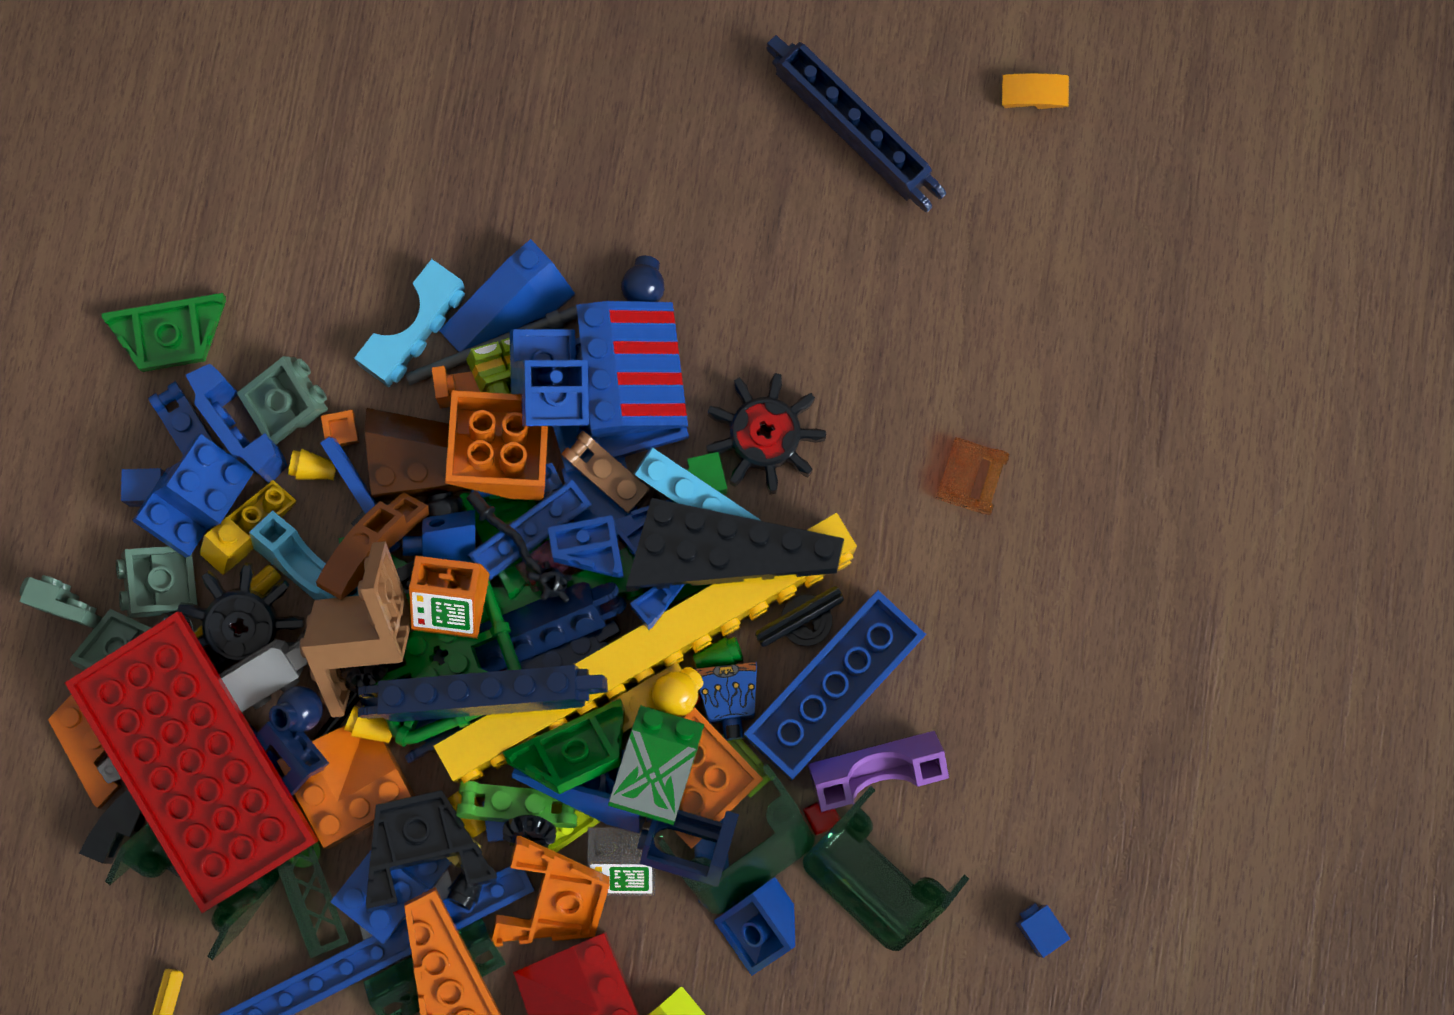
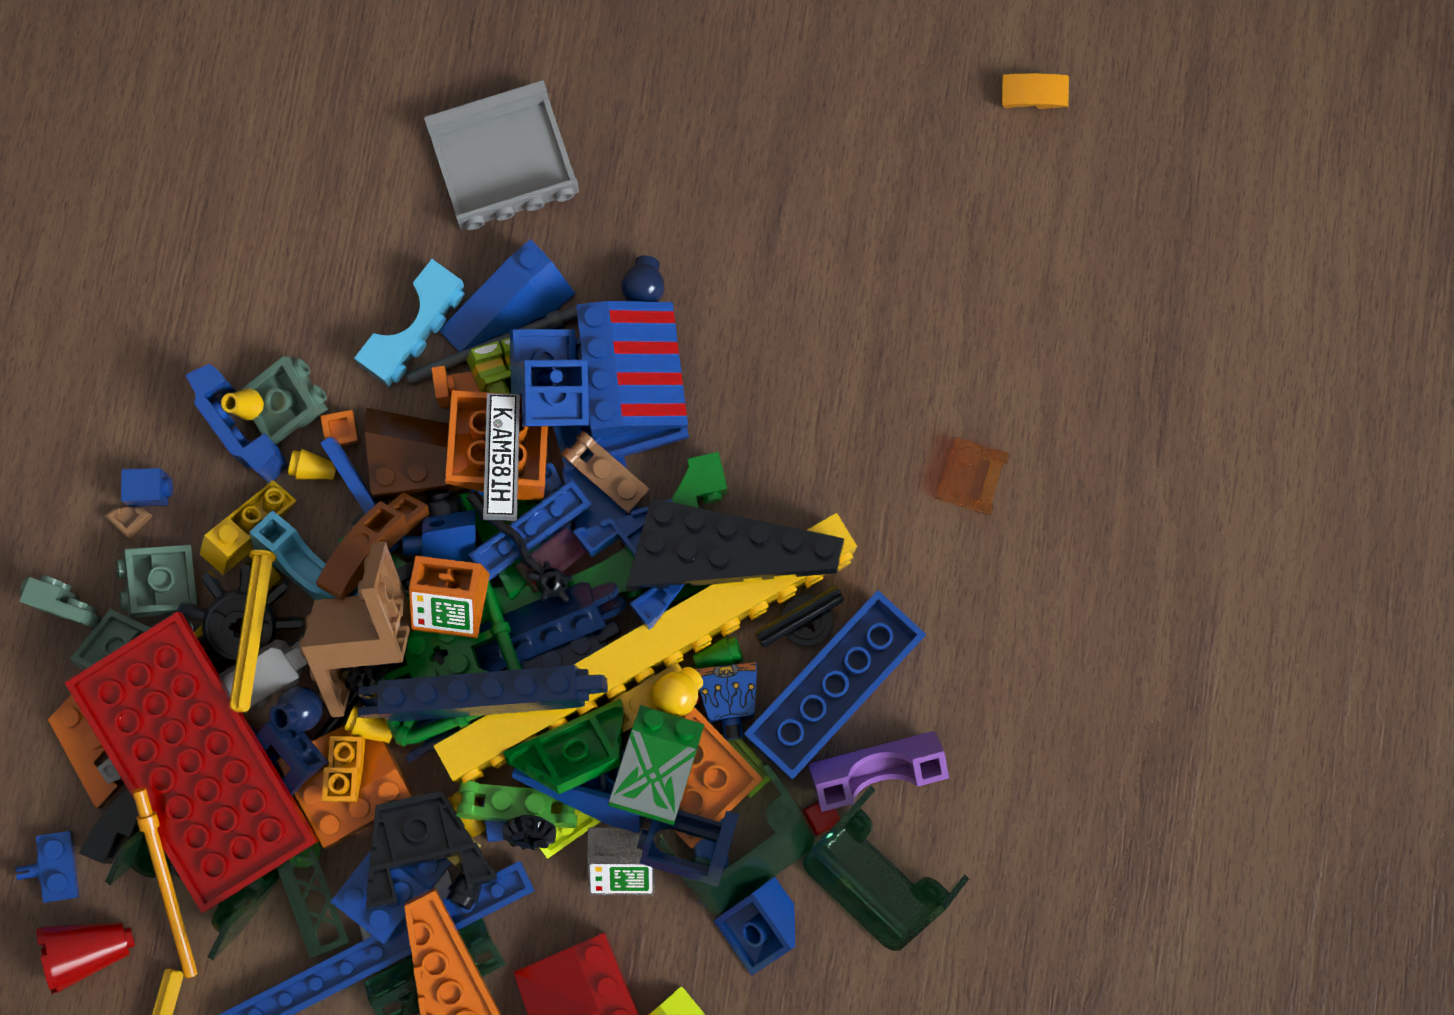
green wing [101,293,226,372] -> none
blue bracket [132,434,254,558] -> none
blue plate [148,381,215,455] -> none
orange wing [490,836,610,947] -> none
blue wing [548,515,624,578] -> none
medium azure arch [633,447,761,521] -> none
black gear [706,373,826,495] -> none
dark blue hinge [766,35,946,212] -> none
blue brick [1015,903,1070,958] -> none
none -> blue plate [16,831,80,903]
none -> red cone [36,922,135,994]
none -> medium nougat tile [105,506,153,539]
none -> light orange bar [132,787,198,978]
none -> yellow cone [221,388,264,420]
none -> yellow axle [229,550,276,712]
none -> light orange slope [322,736,365,802]
none -> light grey panel [424,80,579,230]
none -> tile [483,393,520,521]

